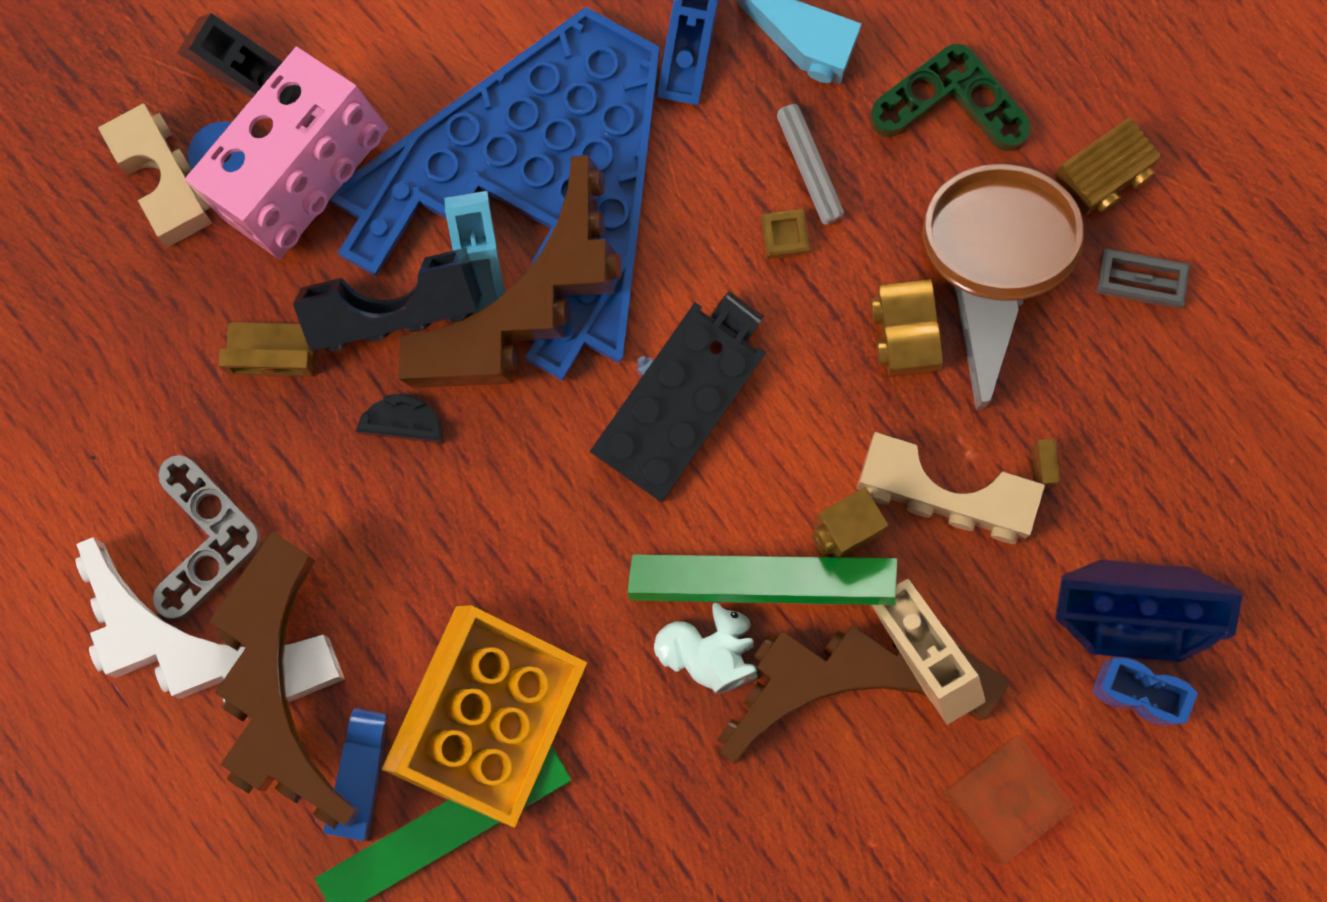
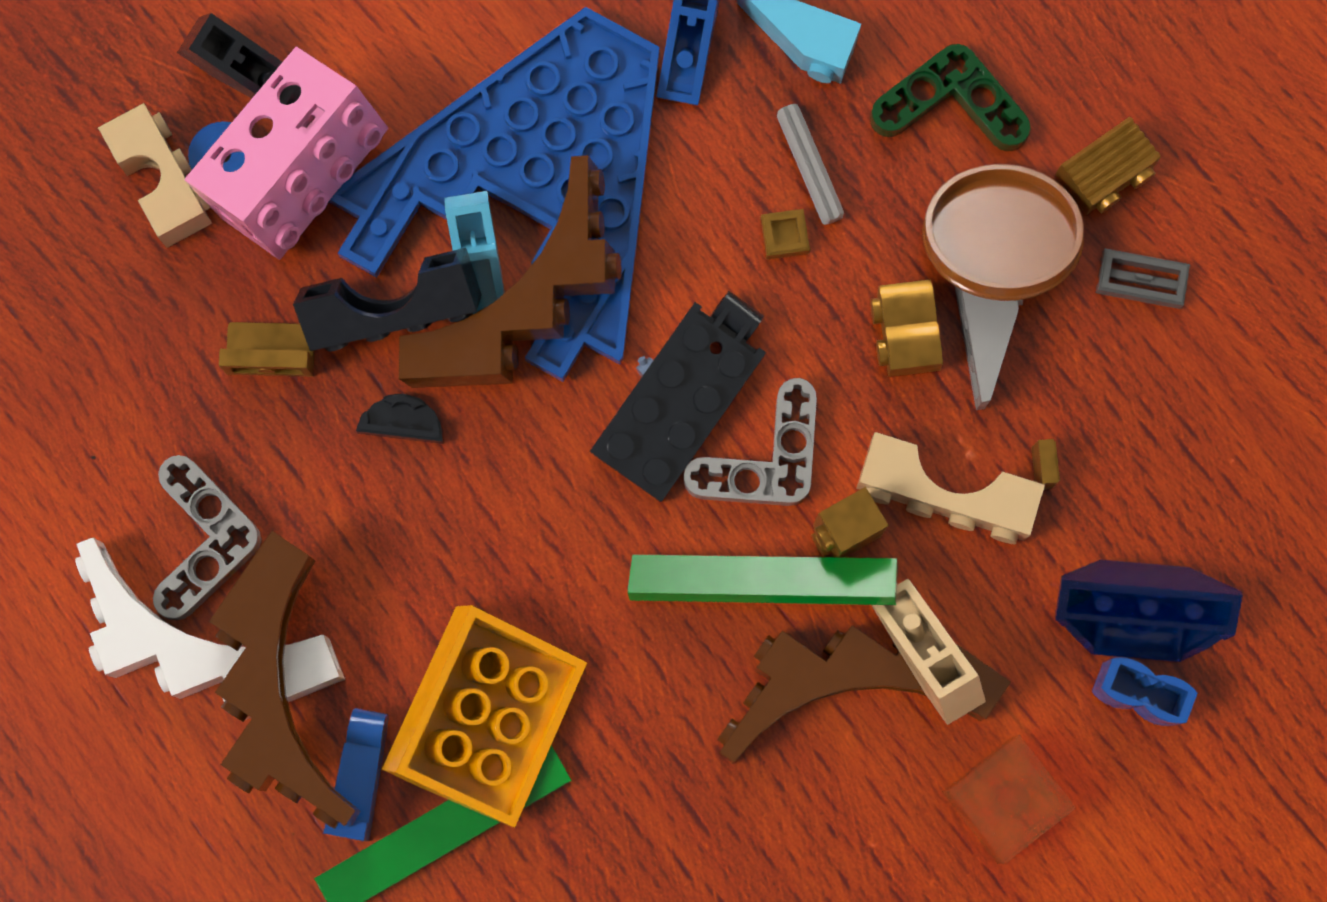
light aqua animal [654,603,758,694] -> none
none -> light grey beam [684,378,817,506]

